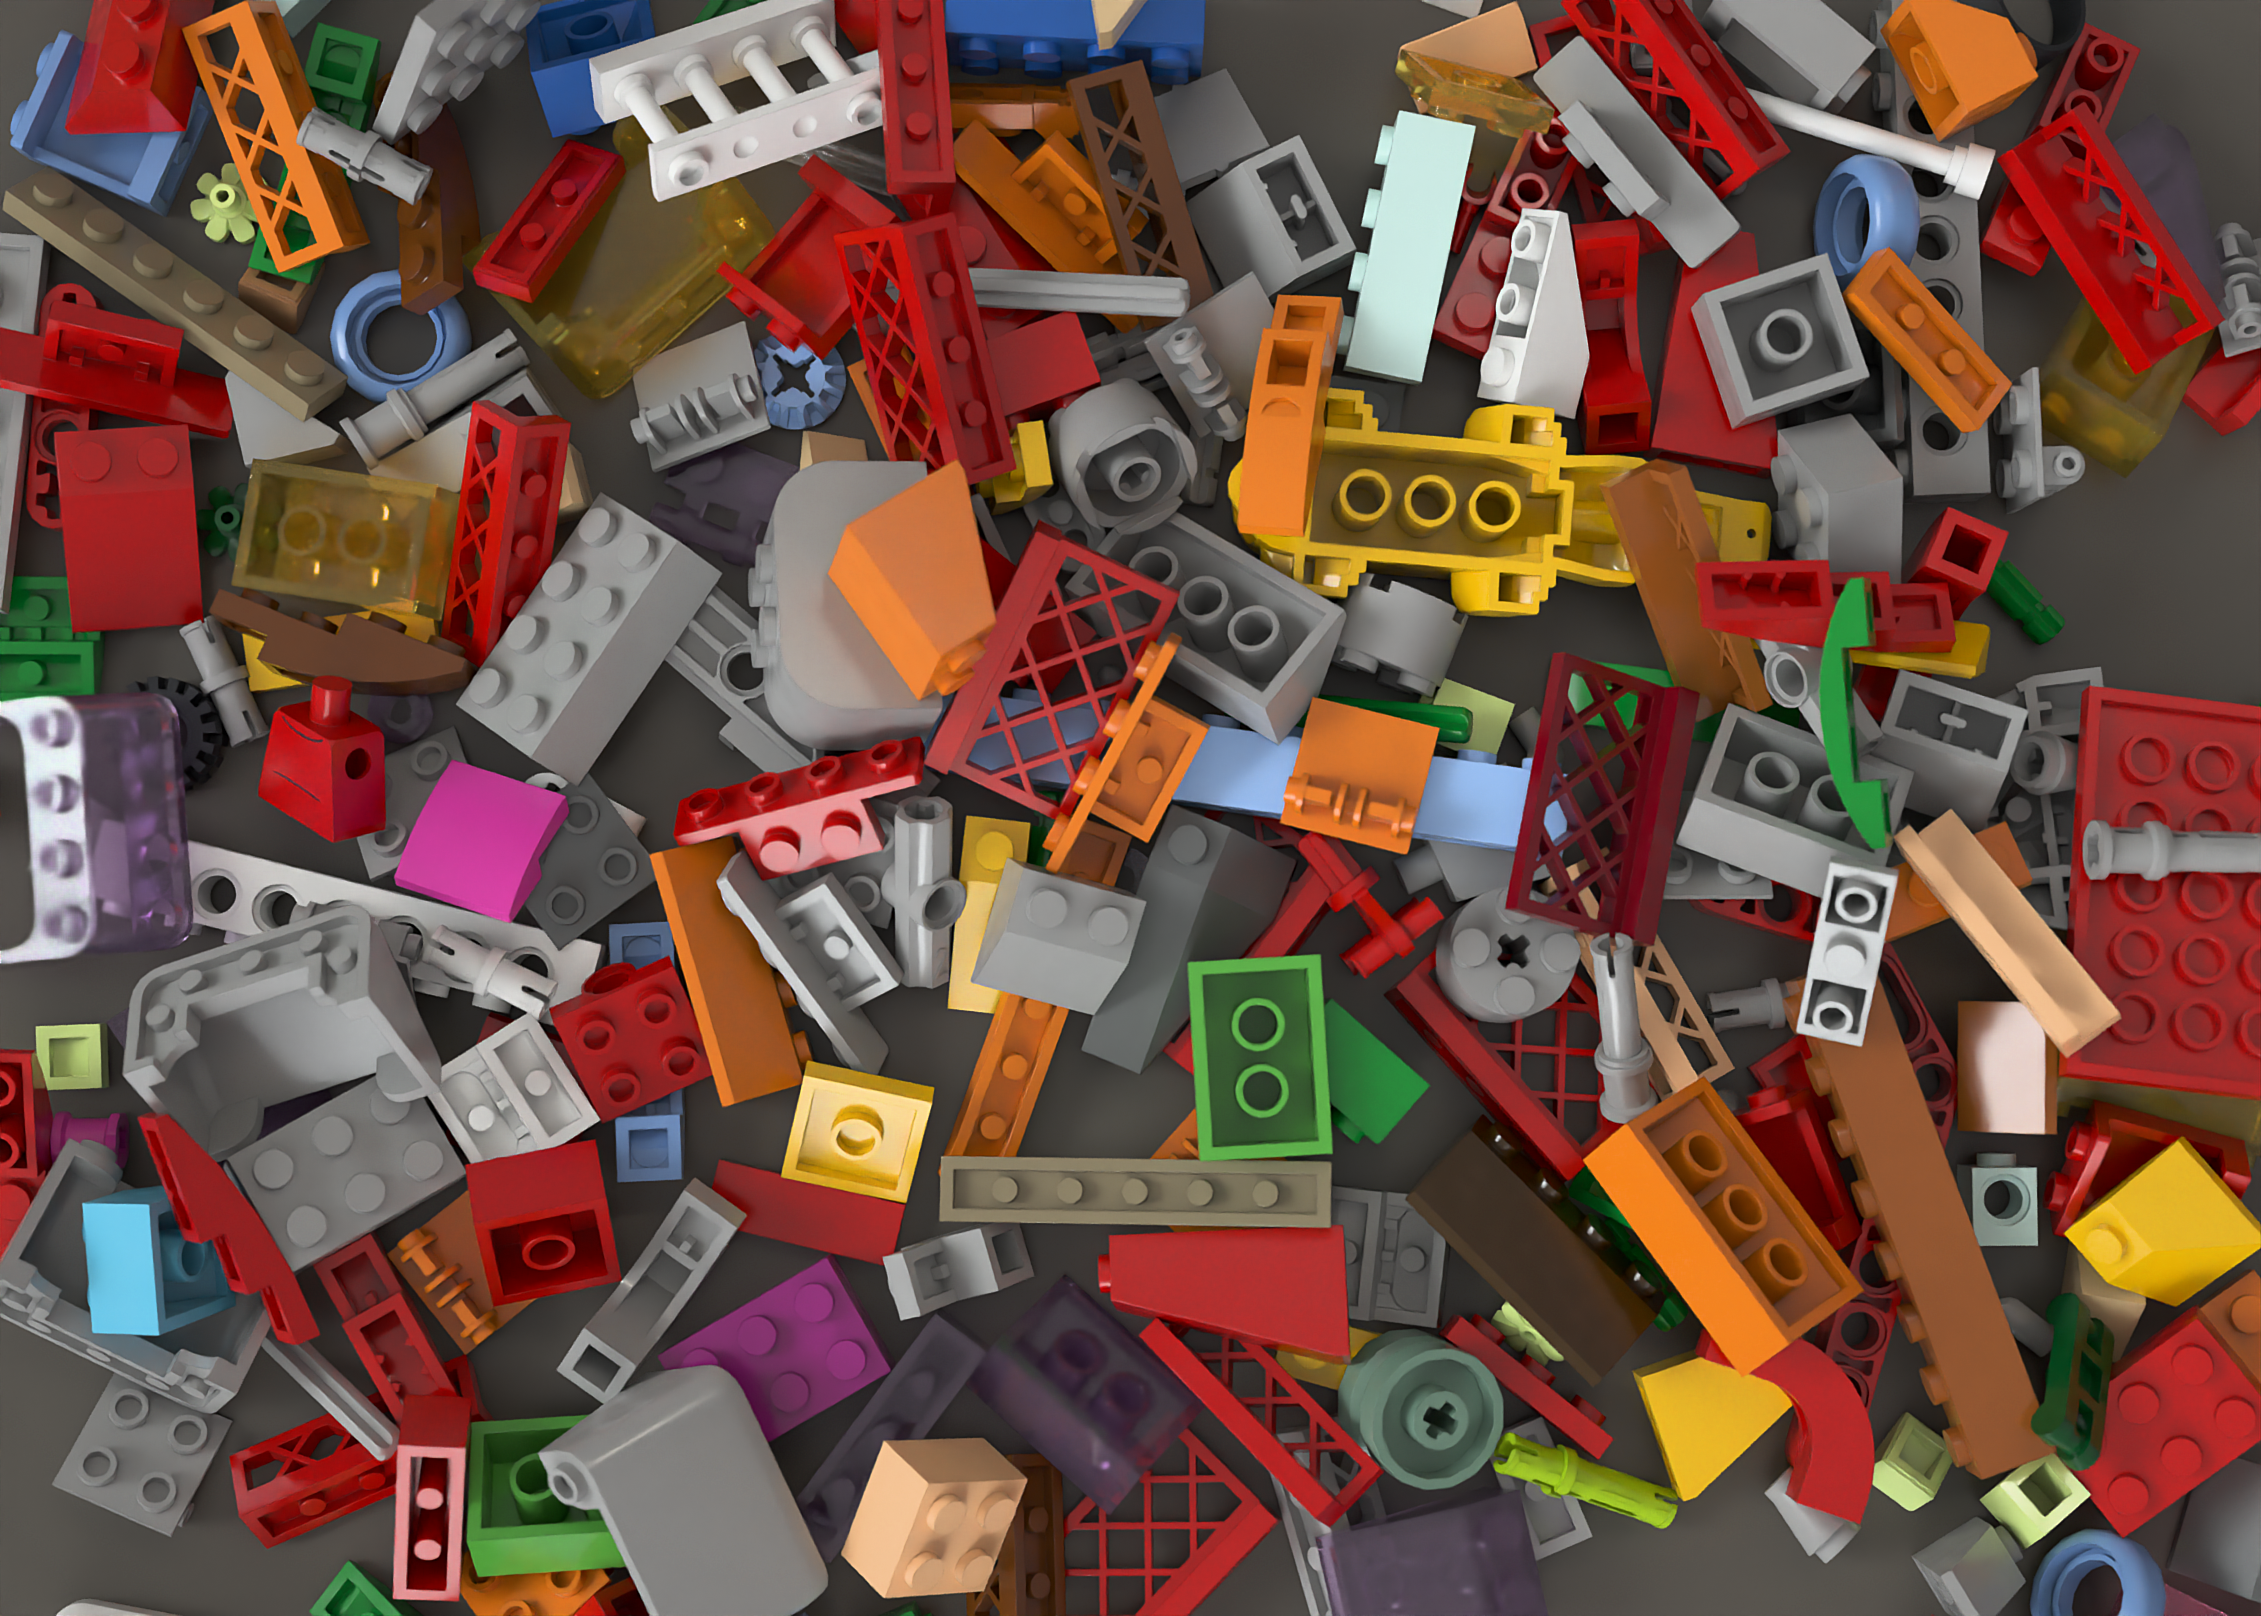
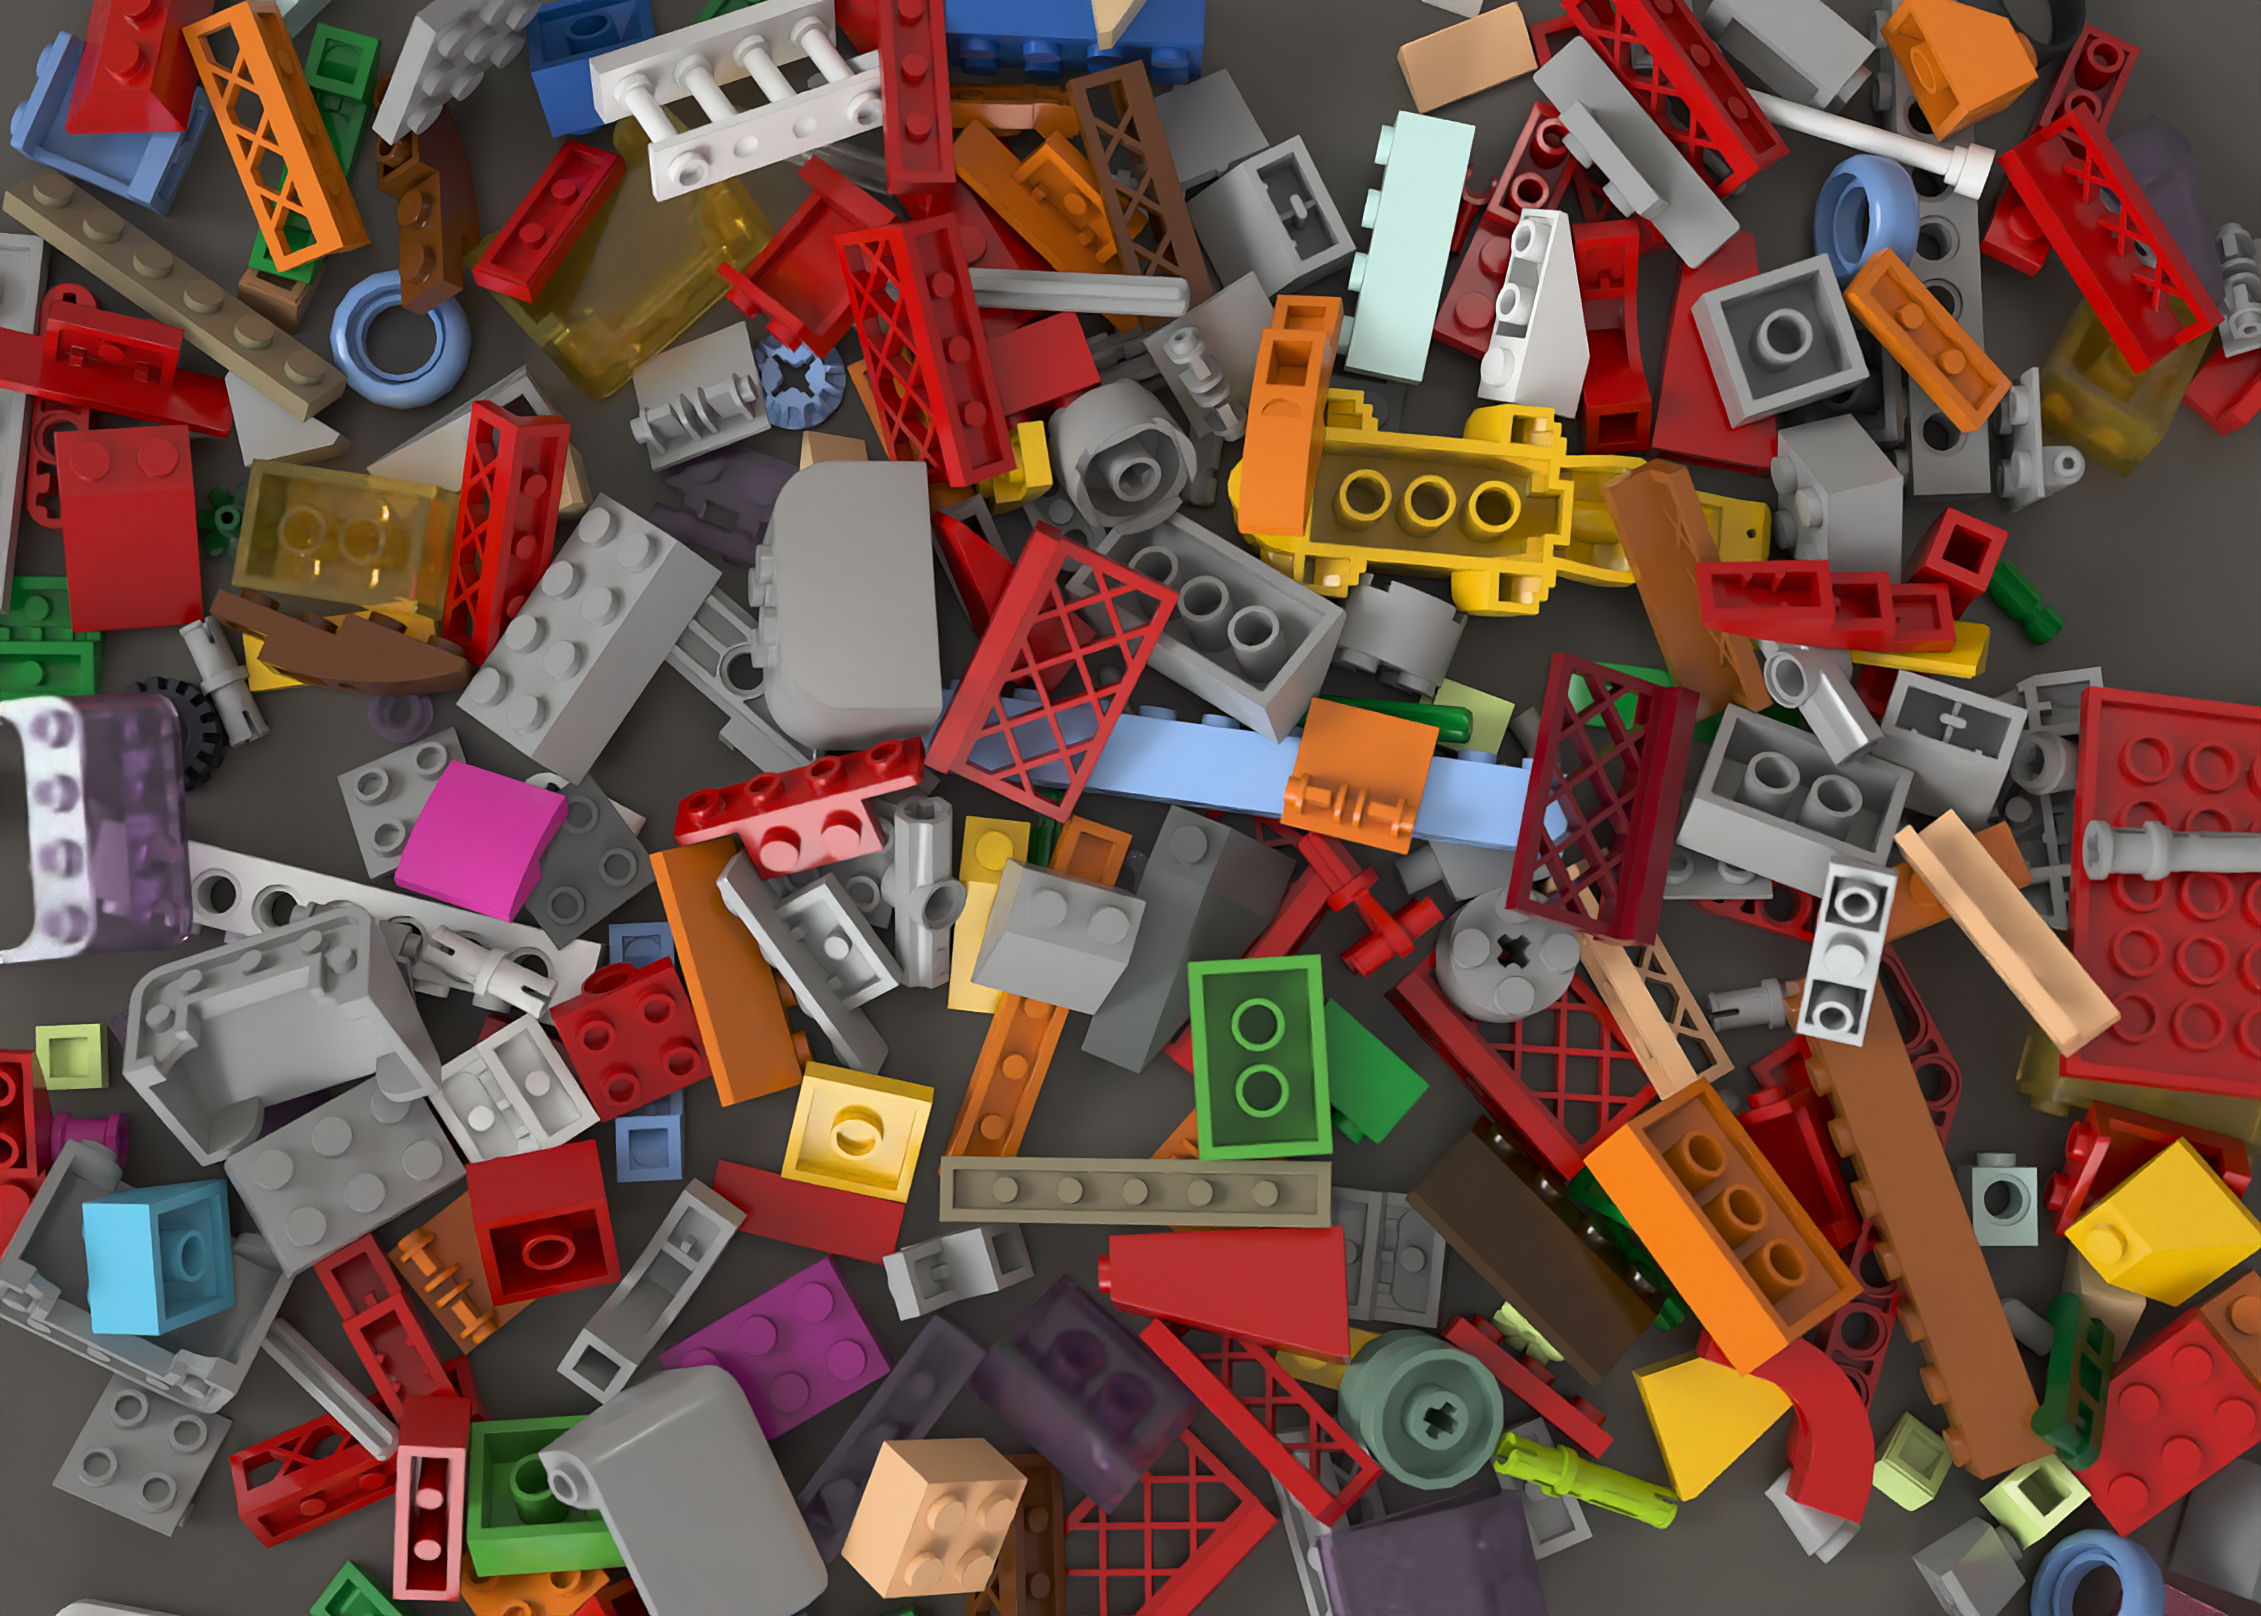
red slope [138,1112,320,1346] -> none
yellowish green plant [190,163,269,245] -> none
red torso [258,675,386,843] -> none
light grey pin [296,107,433,205] -> none
light grey pin [339,328,531,471] -> none
orange slope [828,459,996,701] -> none
orange bracket [1042,632,1211,875] -> none
clear yellow plate [1394,49,1555,138] -> none
light grey pin [1590,933,1658,1124] -> none
green slope [1819,578,1893,849] -> none
slope [1958,1001,2057,1134] -> none

